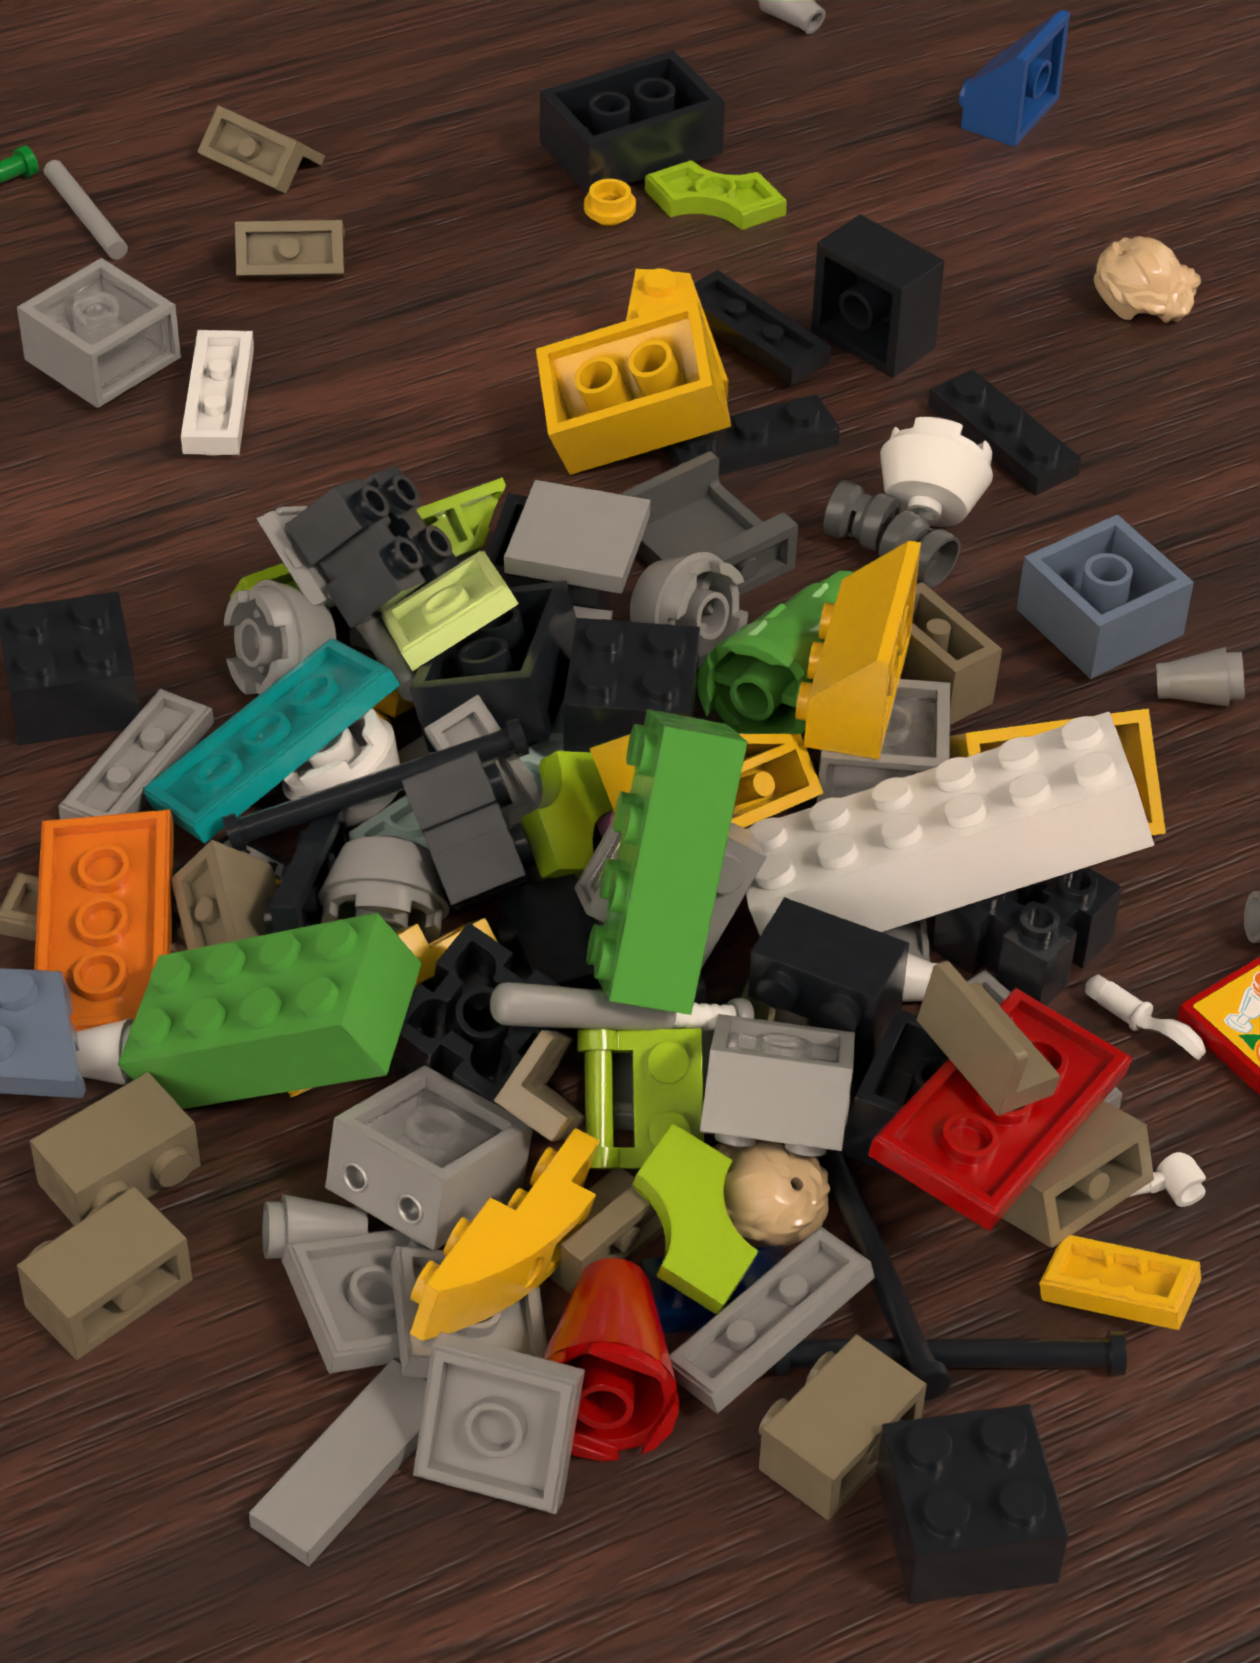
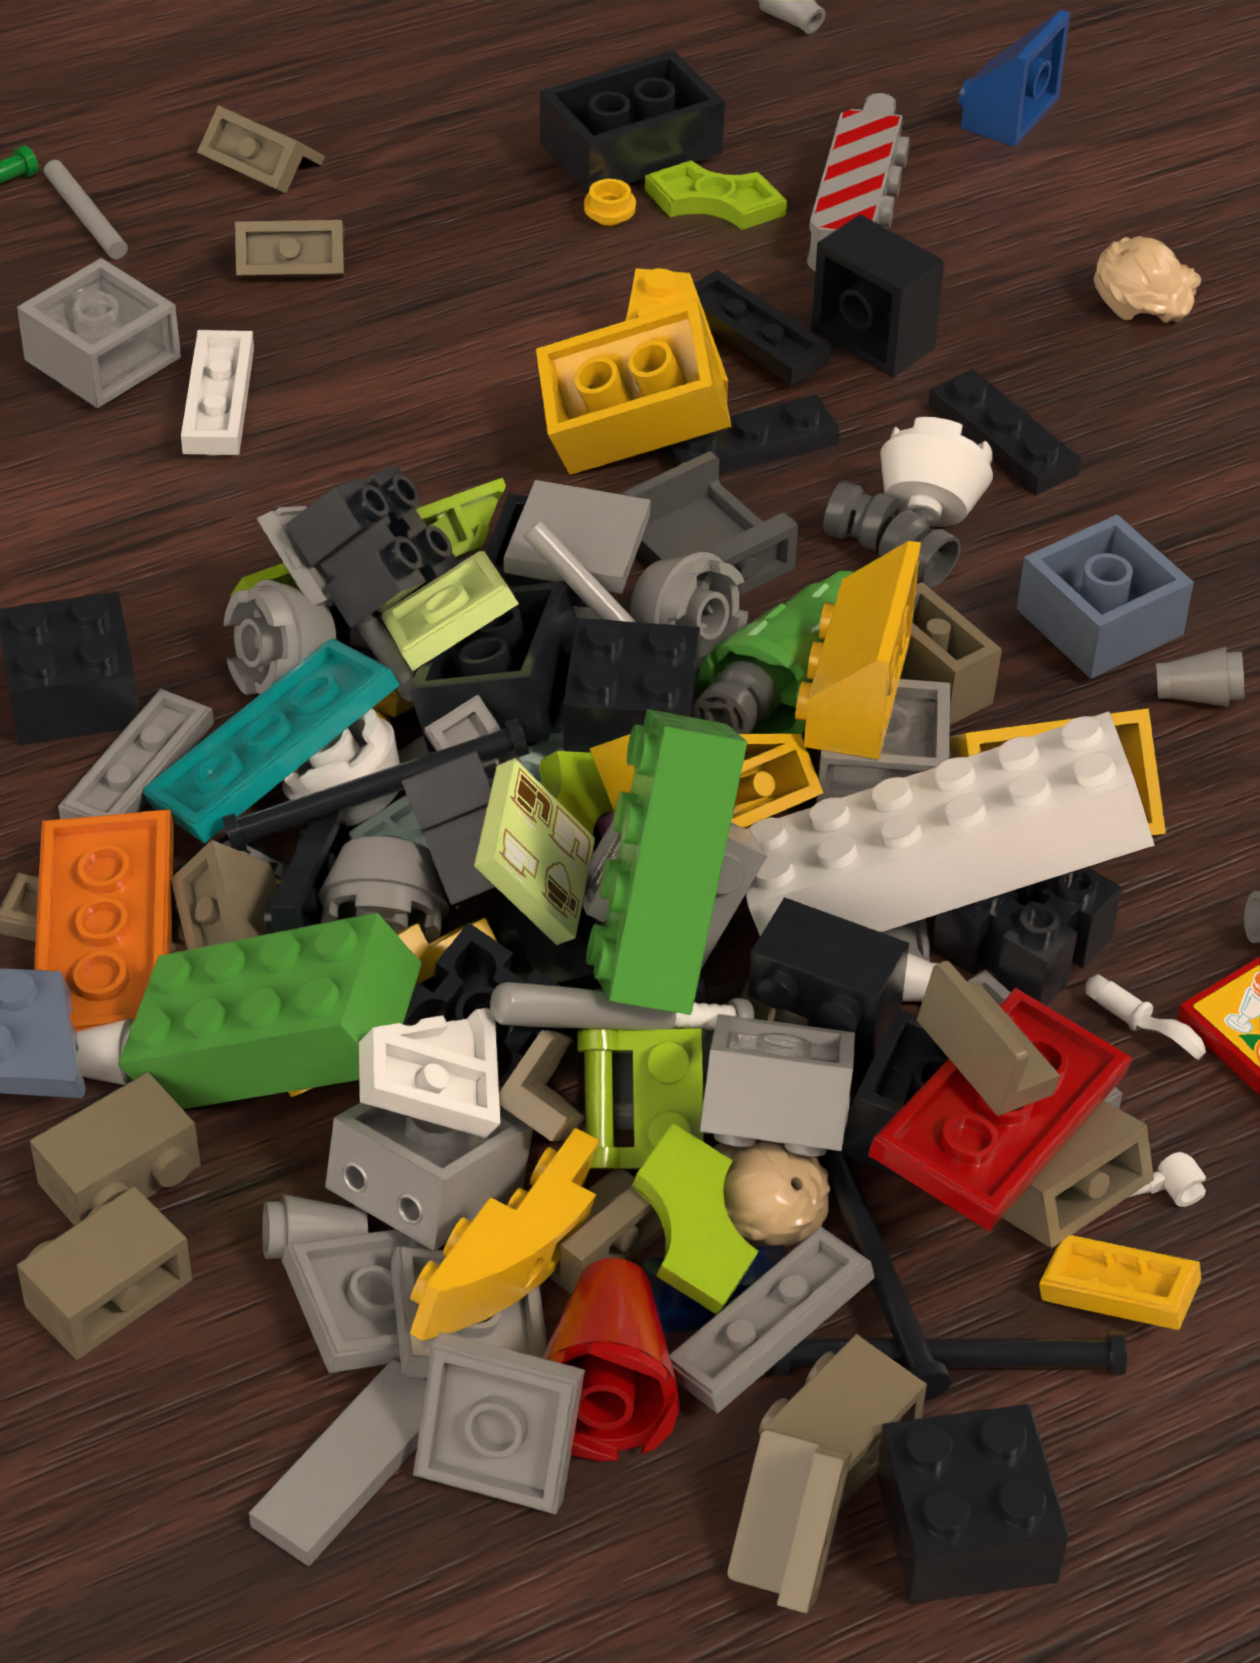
none -> white wing [359,1008,500,1138]
none -> yellowish green tile [474,758,595,945]
none -> light grey bar [523,520,636,622]
none -> dark grey wheel [693,661,777,734]
none -> dark tan panel [727,1429,853,1613]
none -> light grey hinge [807,92,910,271]

